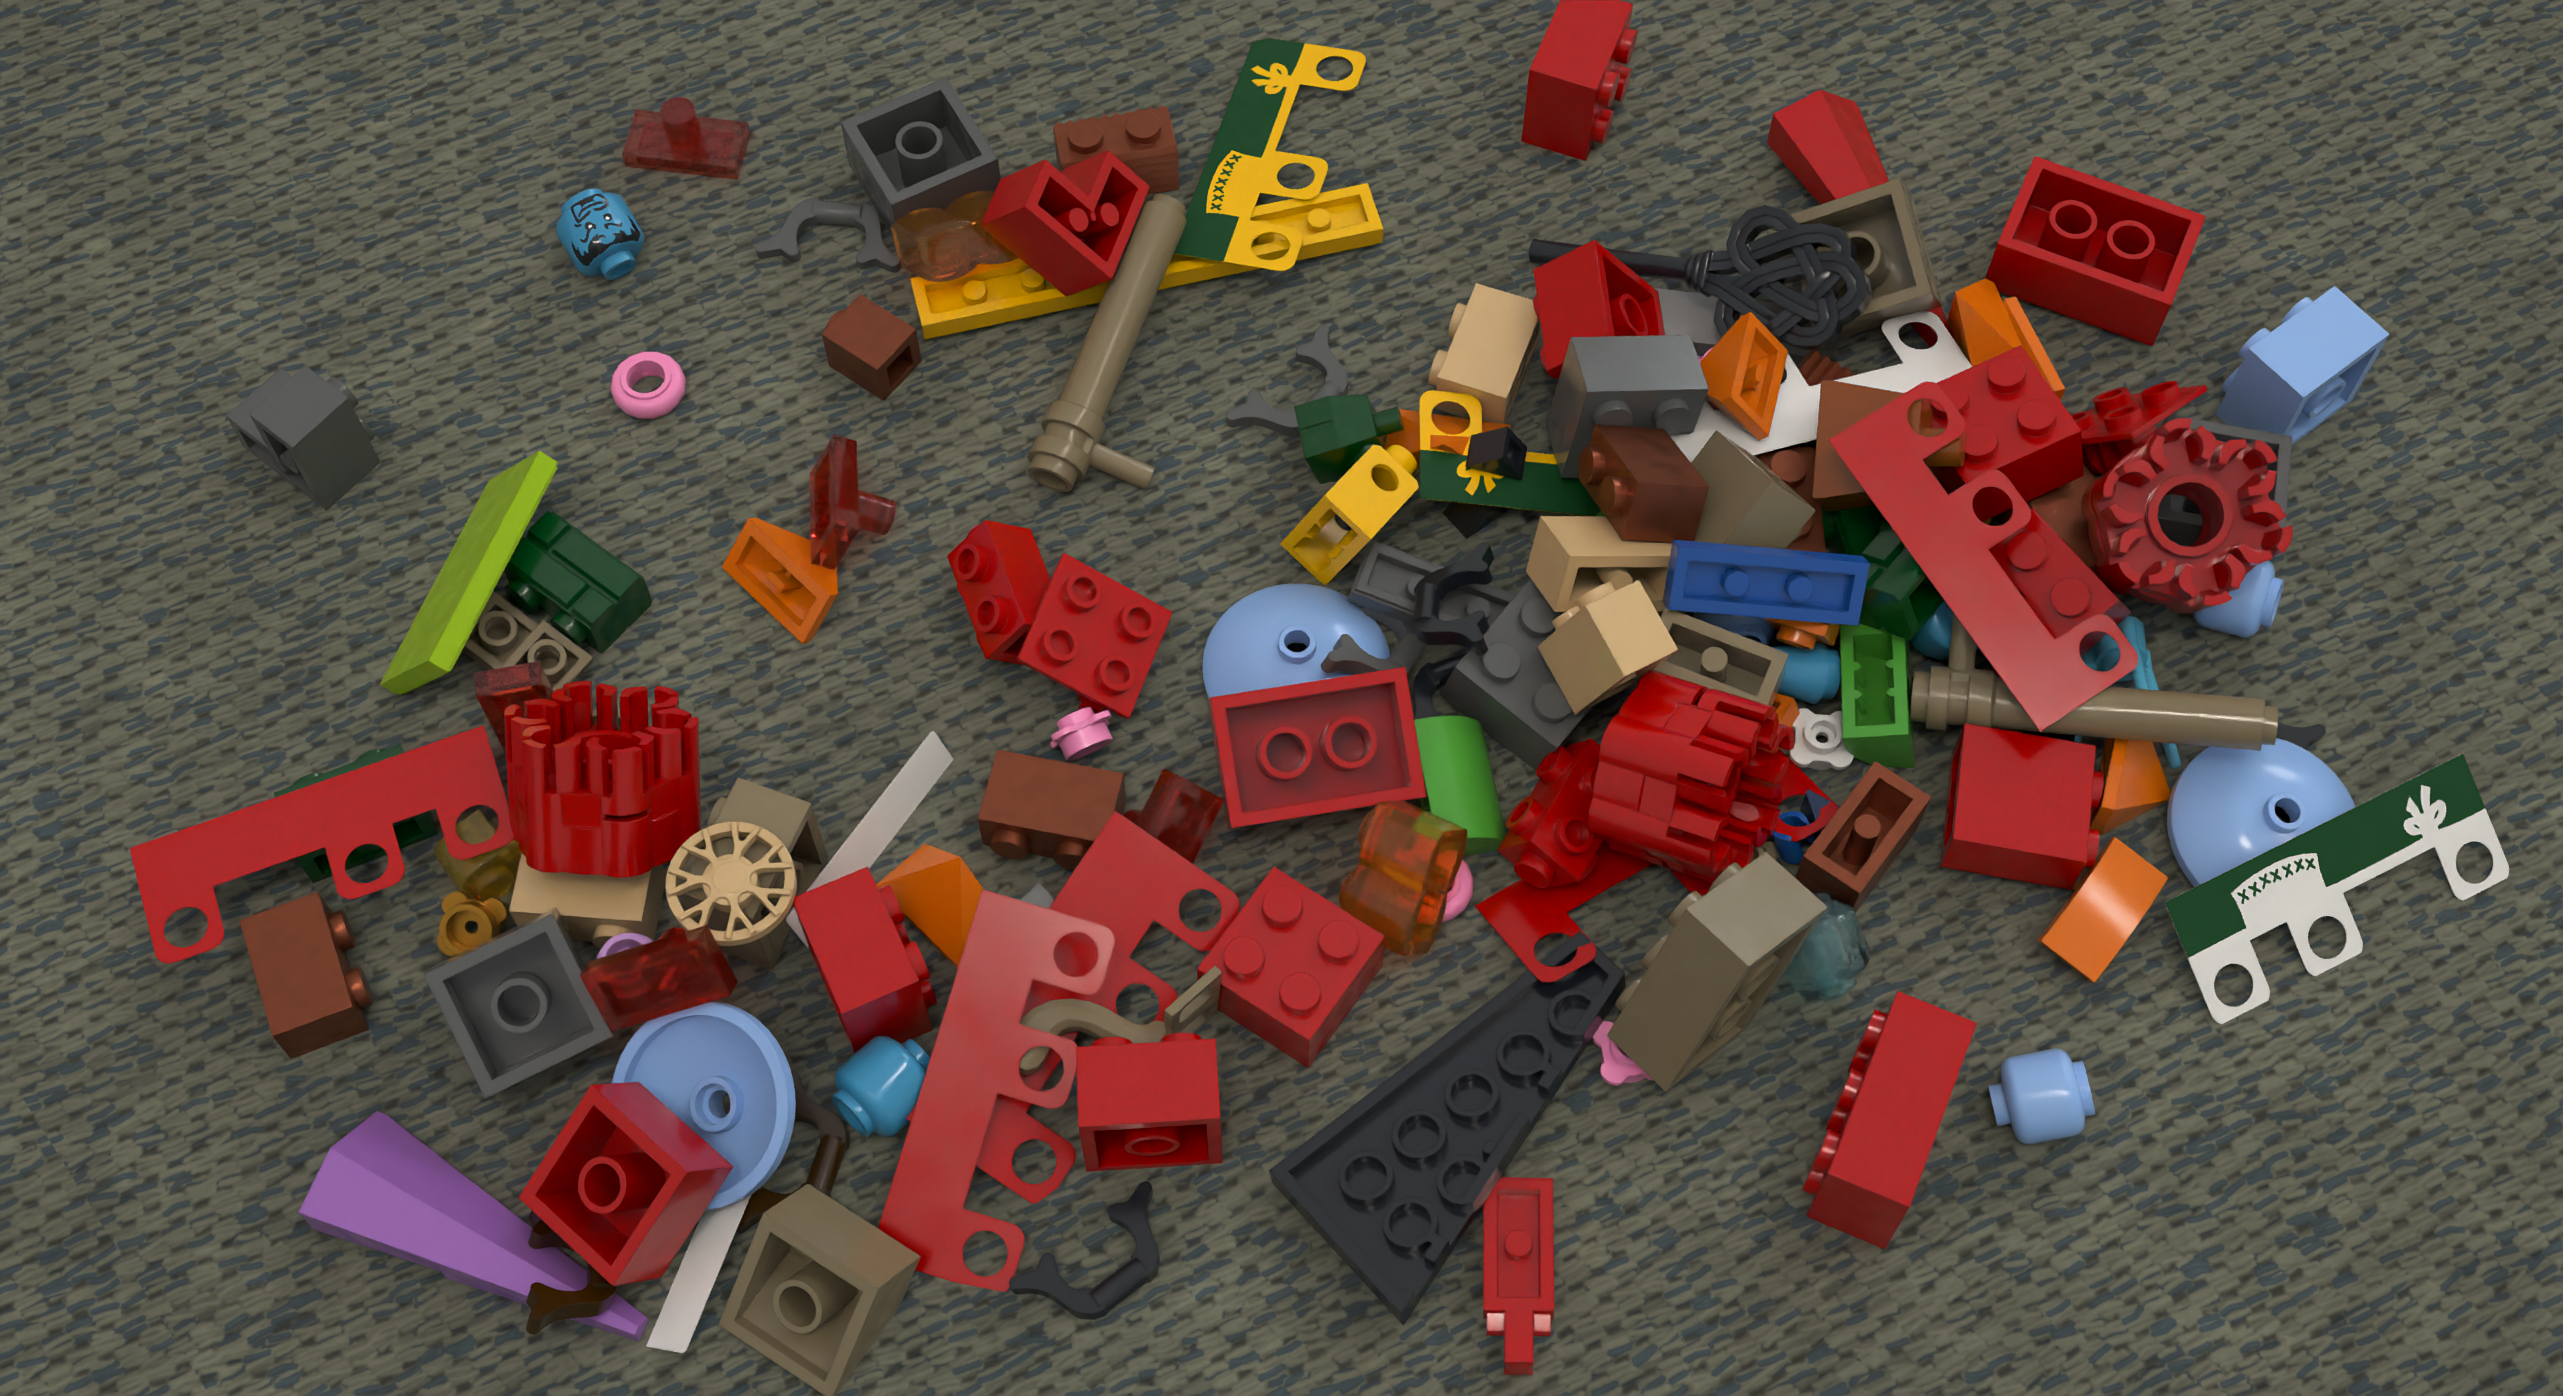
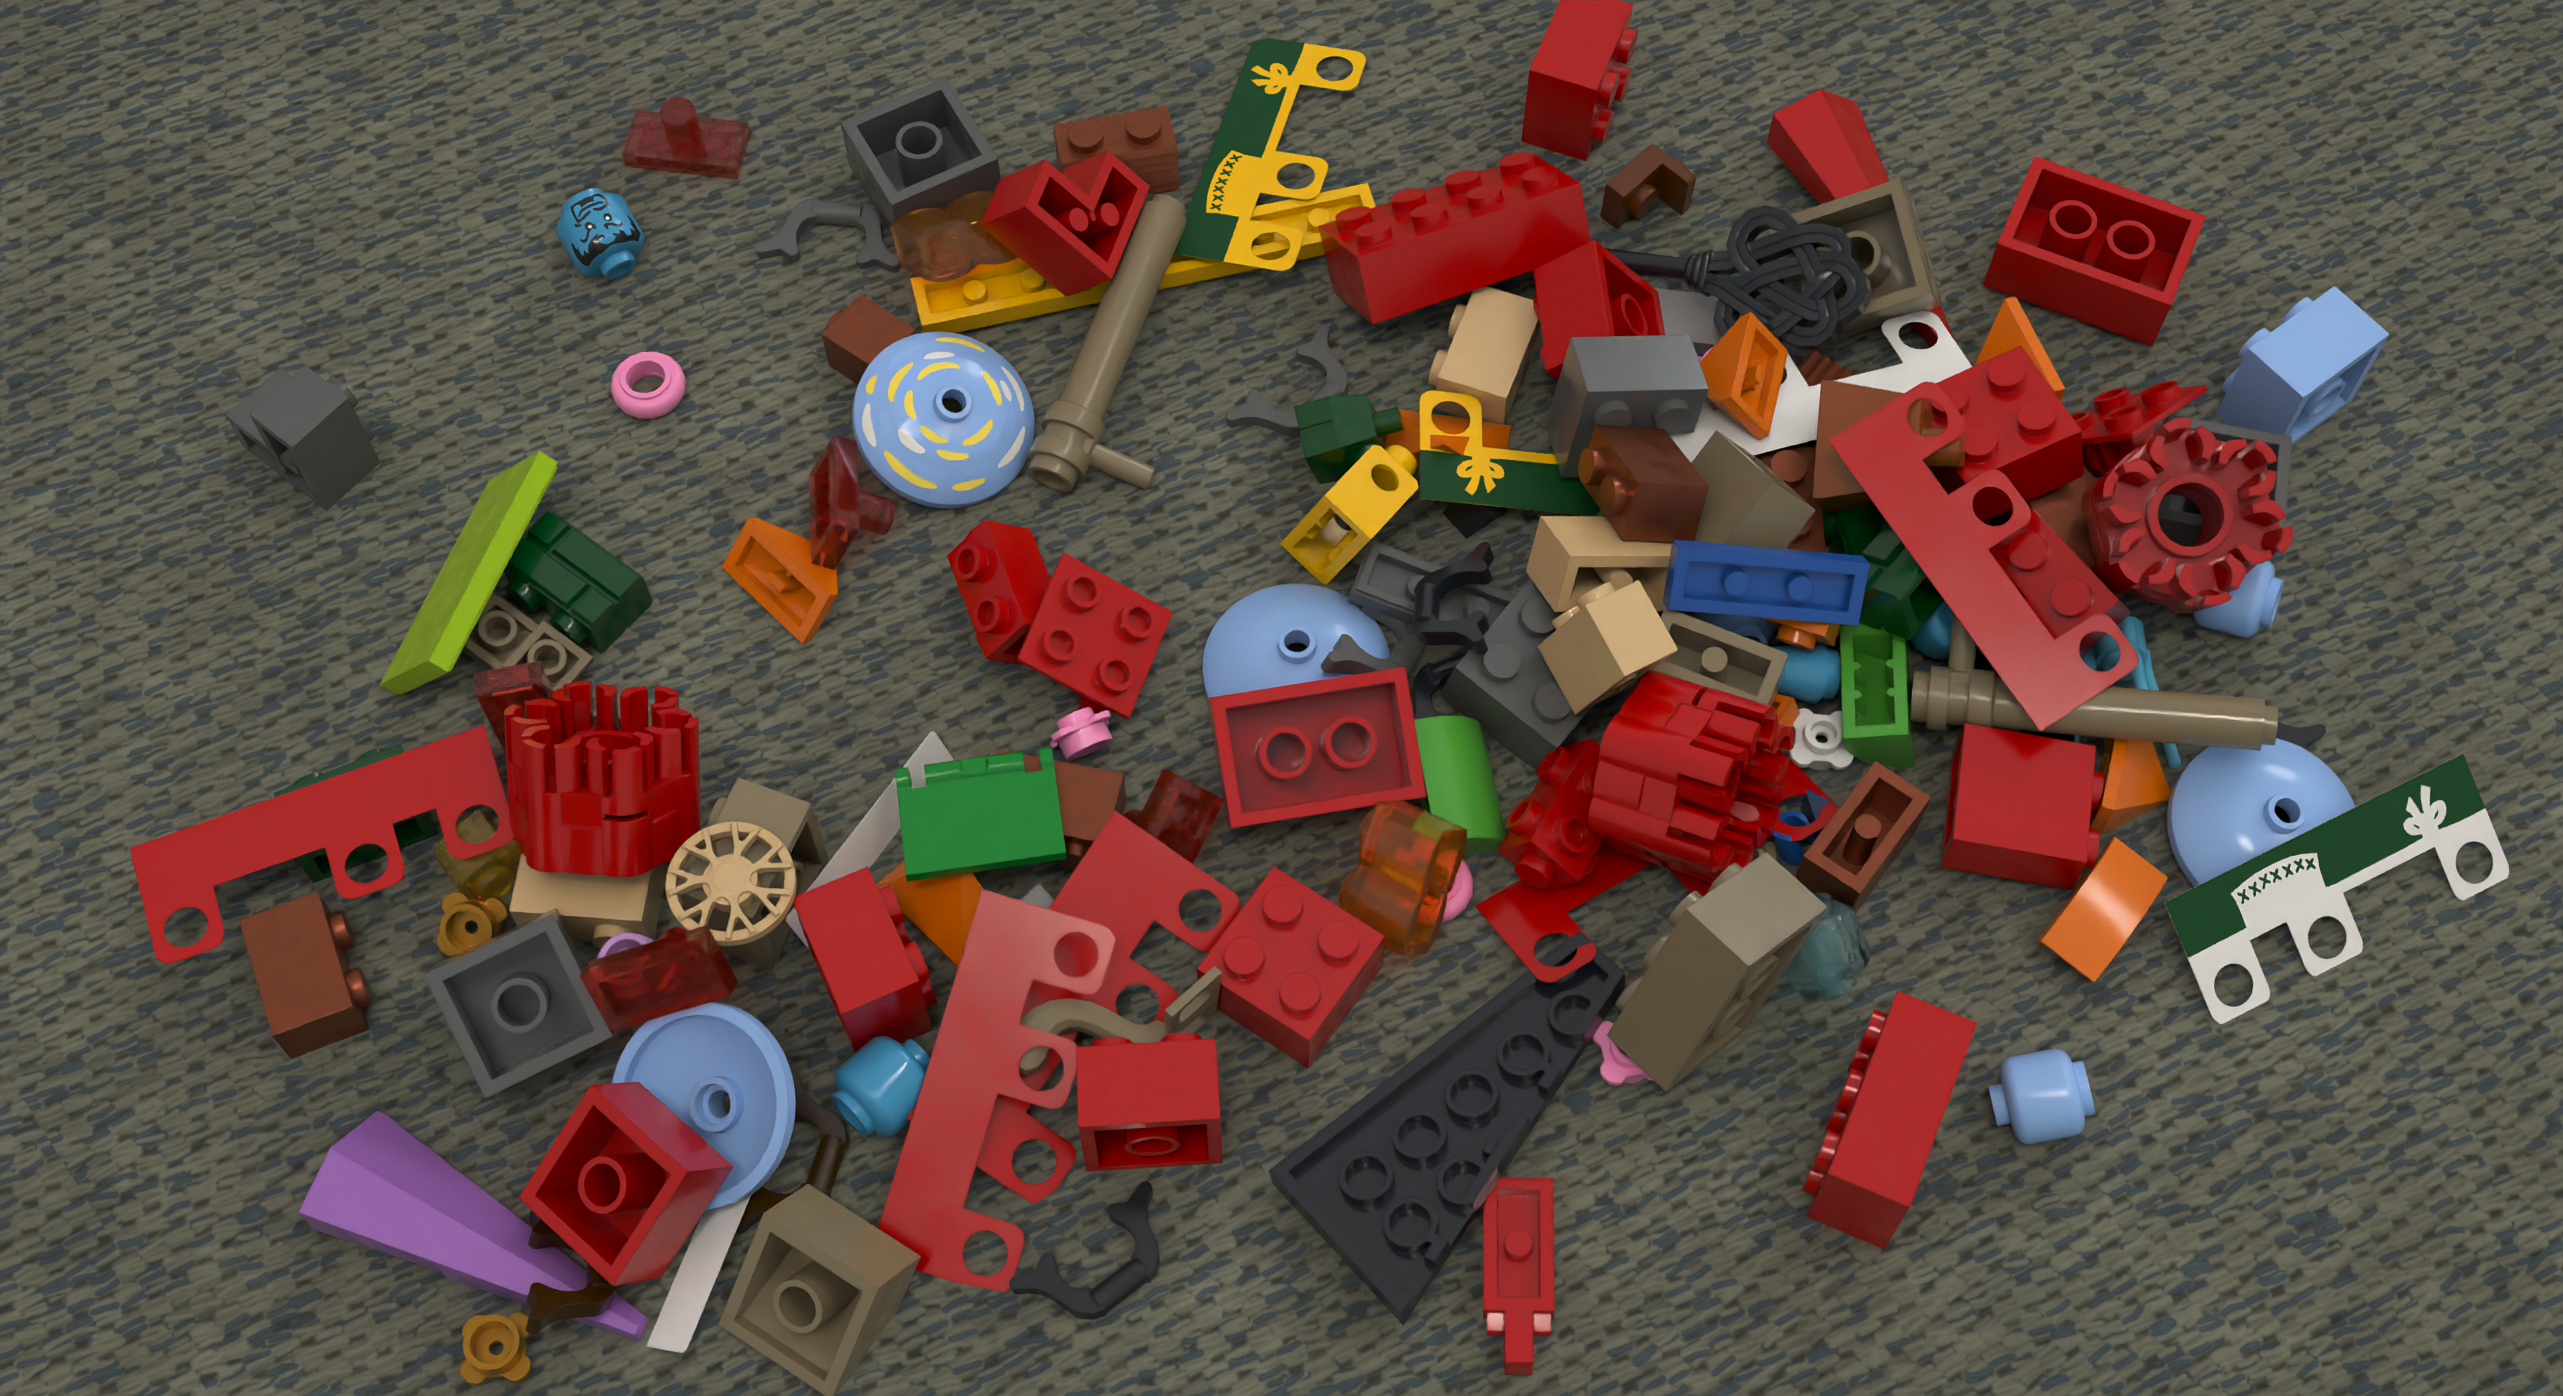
black piece [1466,426,1527,480] -> none
orange slope [1947,278,2022,367] -> none
none -> pearl gold plate [460,1312,532,1386]
none -> light blue dish [852,332,1035,509]
none -> green piece [895,747,1067,882]
none -> red brick [1318,152,1591,325]
none -> reddish brown bracket [1600,143,1696,230]

